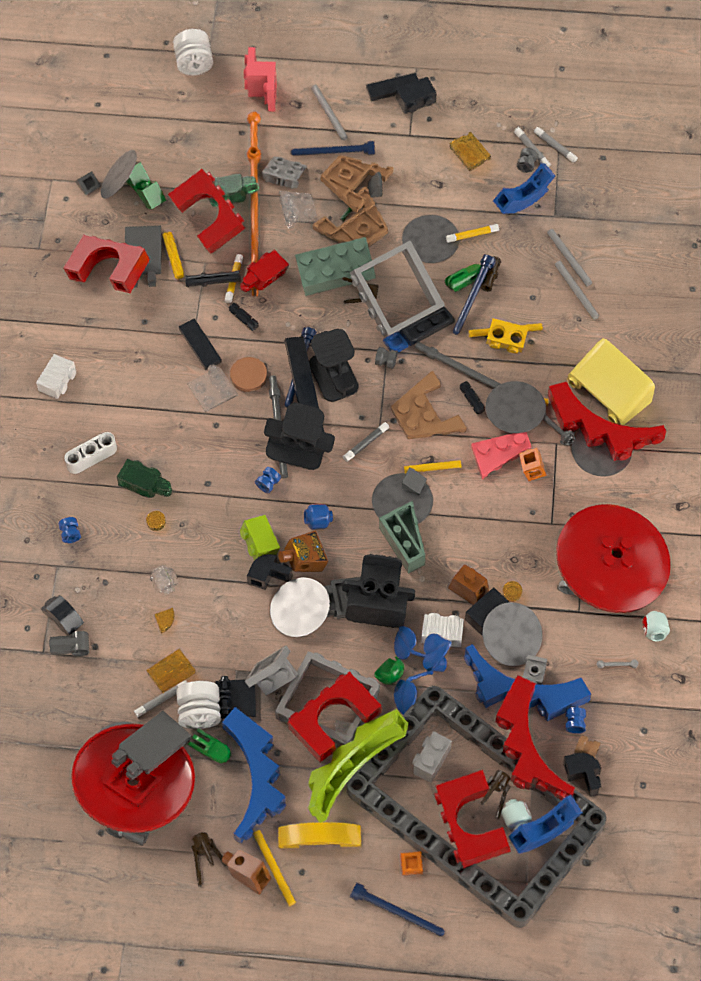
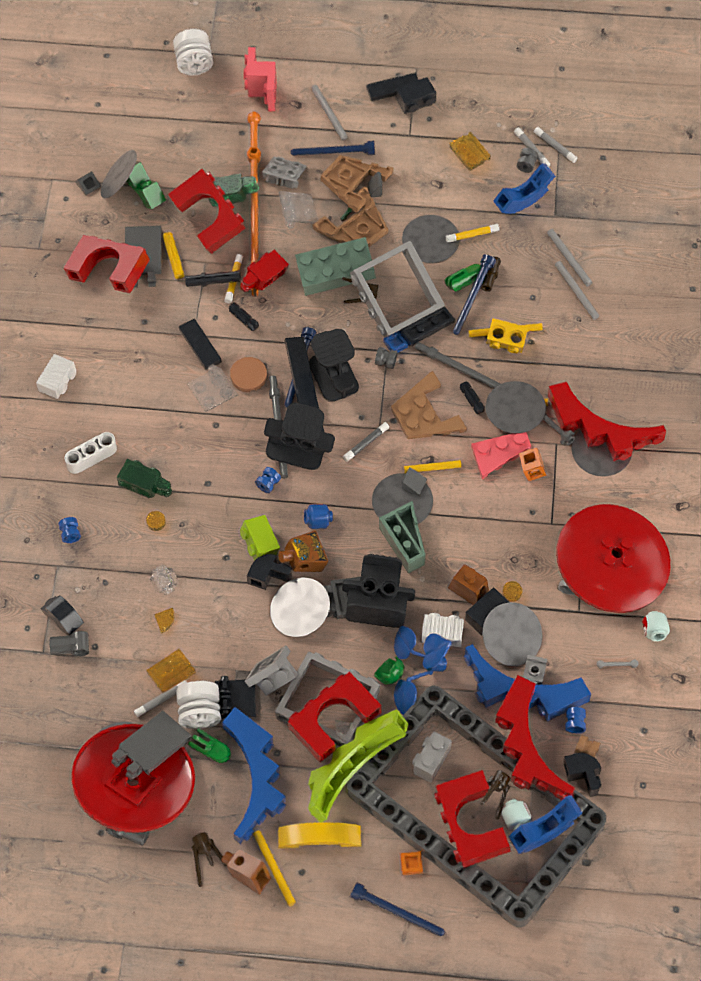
light yellow windscreen [567,338,655,425] -> none

